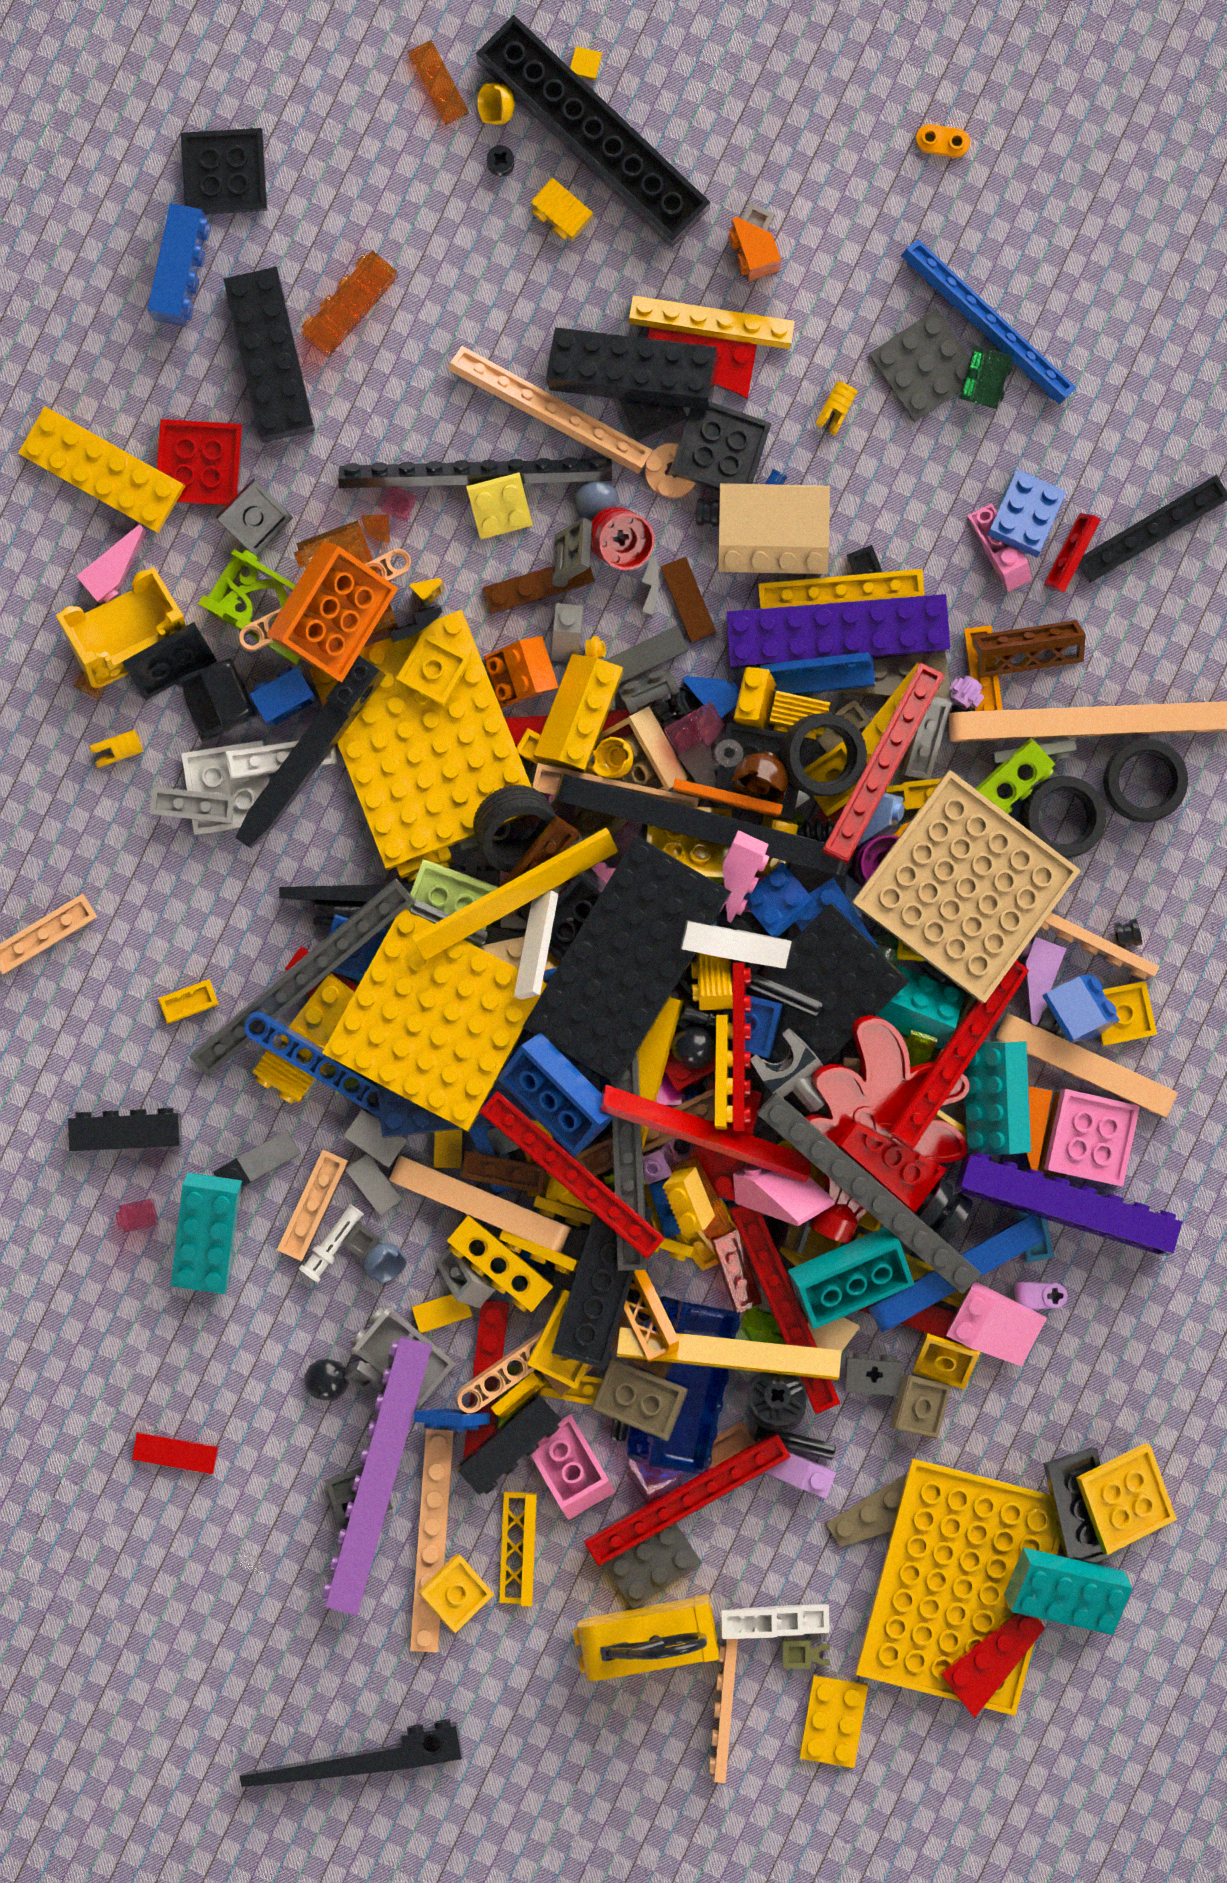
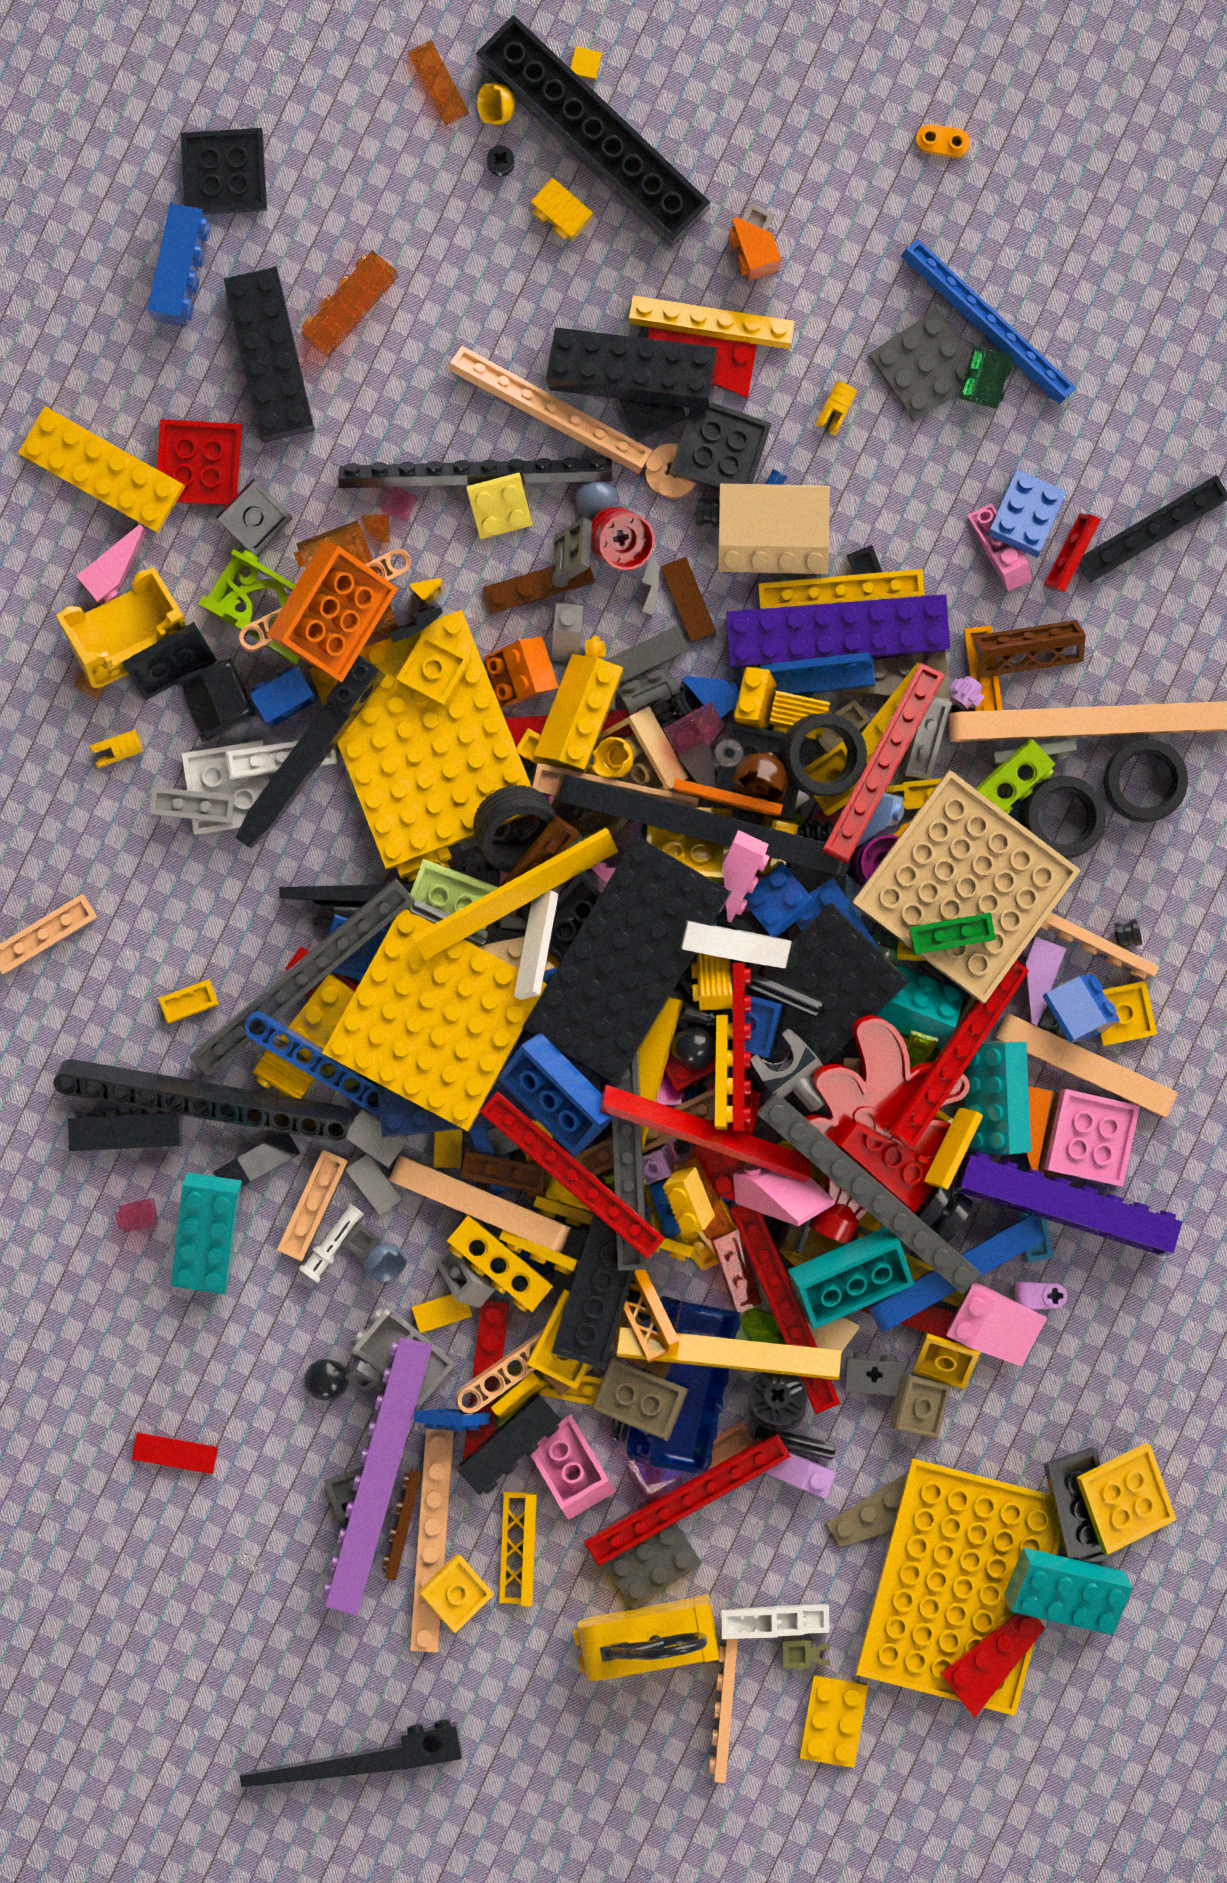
none -> black beam [53,1059,353,1141]
none -> reddish brown plate [381,1467,423,1581]
none -> green plate [908,912,996,955]
none -> yellow tile [924,1108,983,1189]

